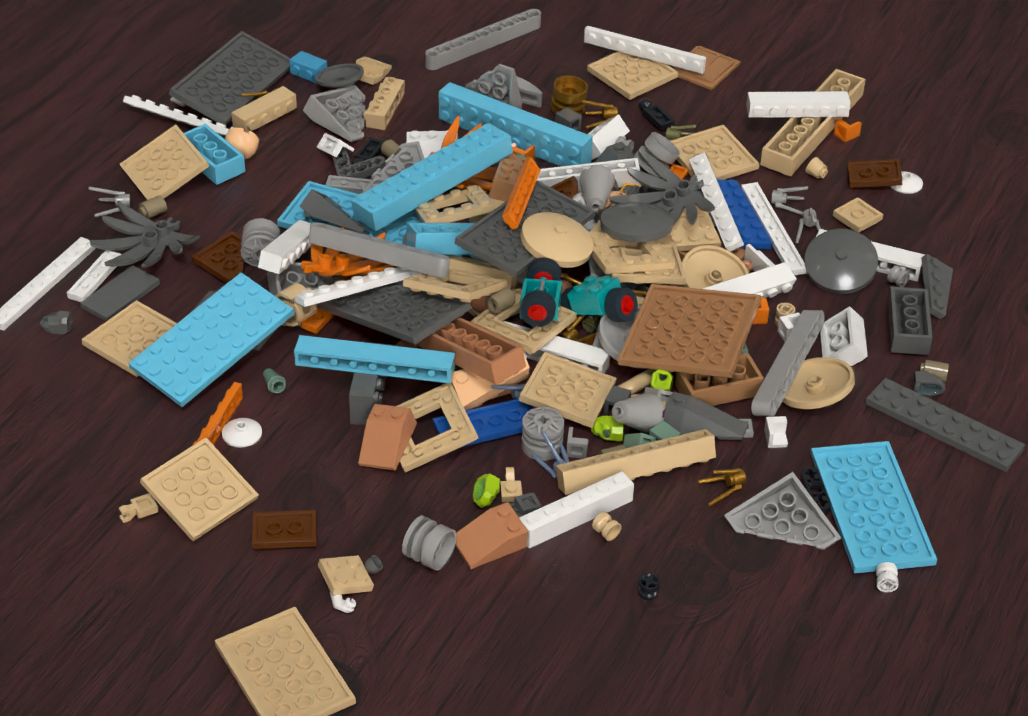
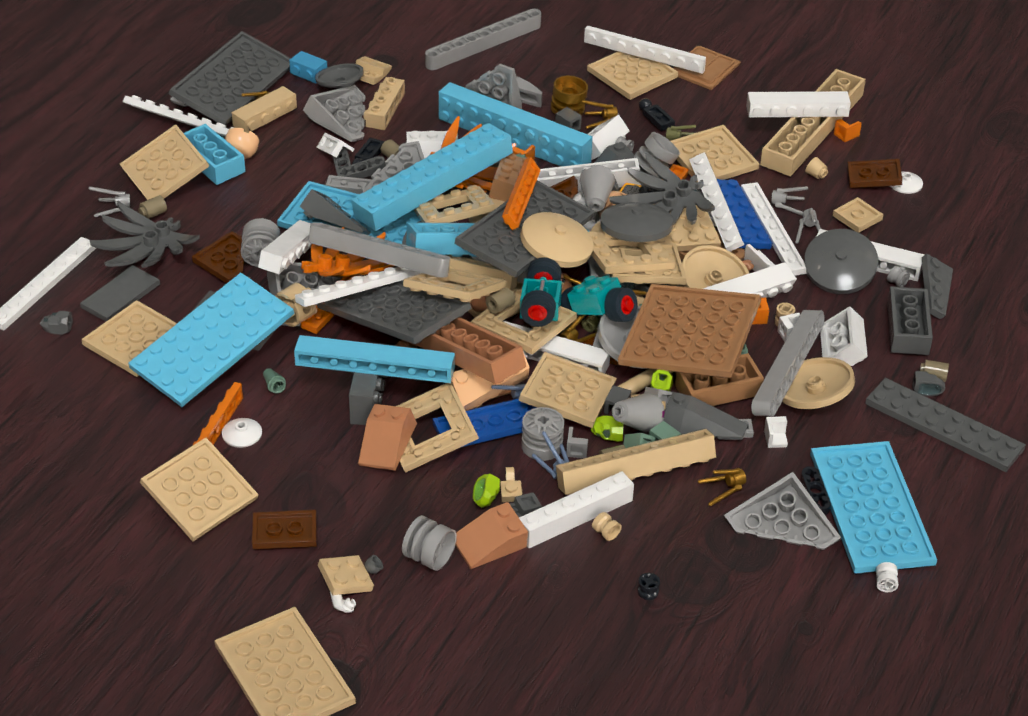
white plate [67,250,121,302] -> none
tan plate [119,493,158,523] -> none

